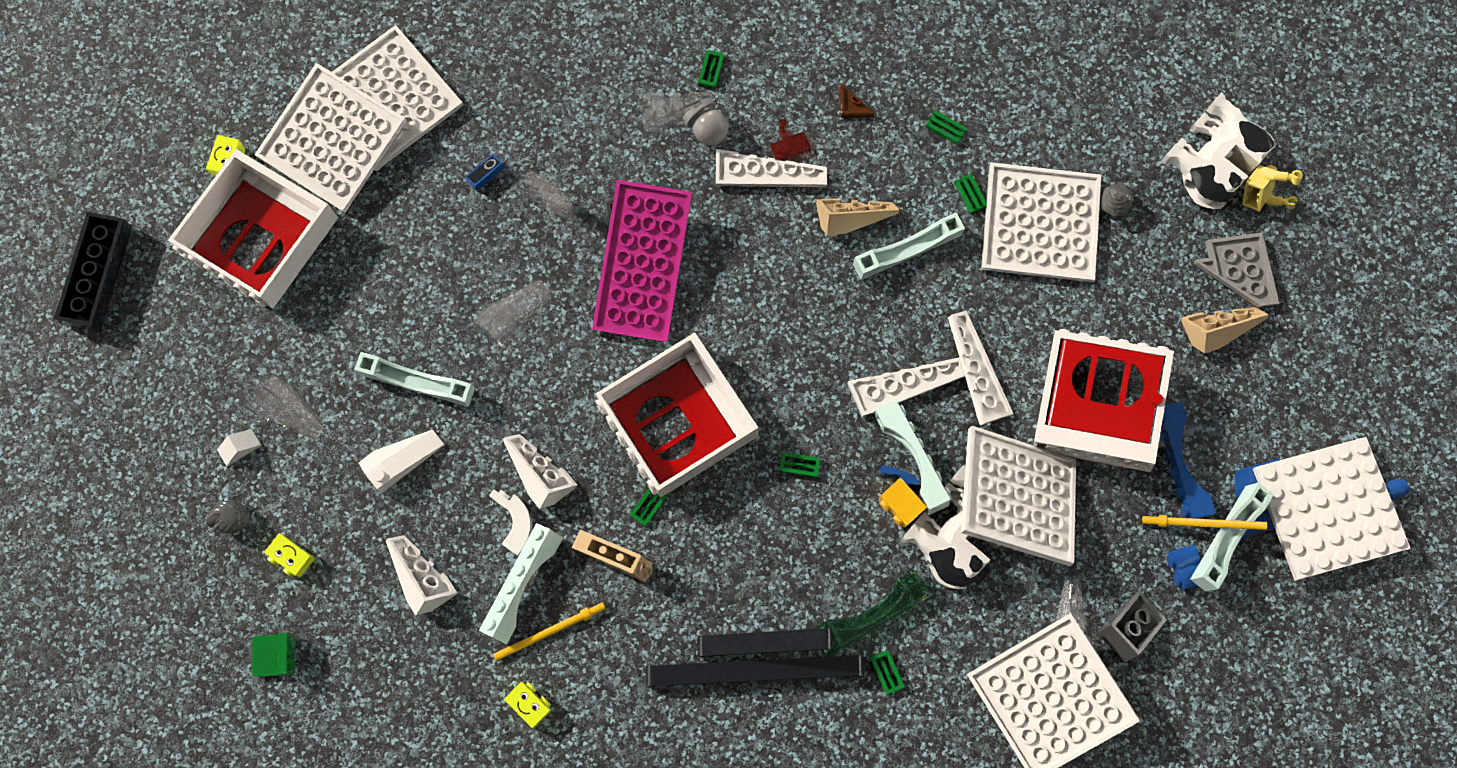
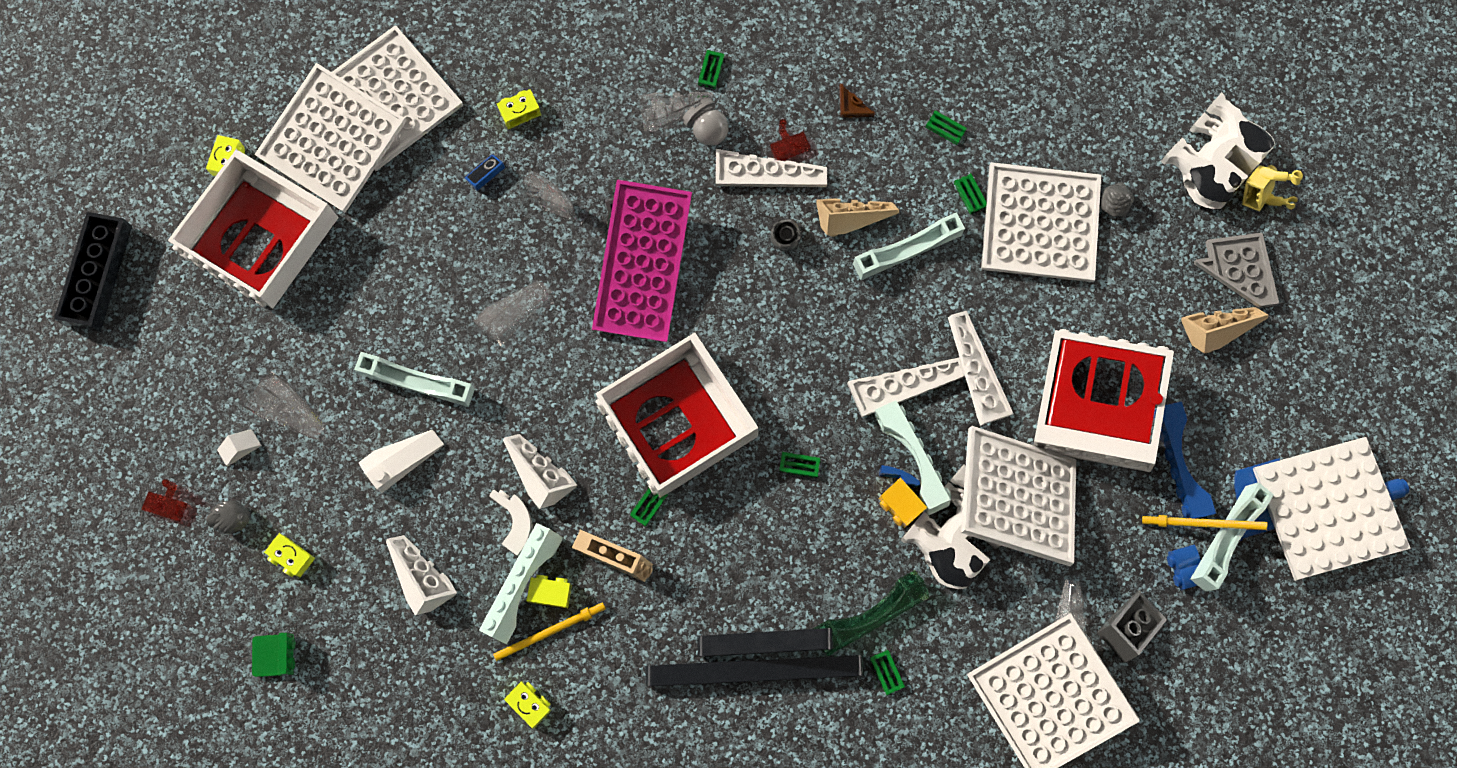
none -> clear red plate [141,479,188,522]
none -> neon yellow brick [497,89,541,129]
none -> neon yellow brick [527,575,572,609]
none -> dark grey hair [770,219,802,251]

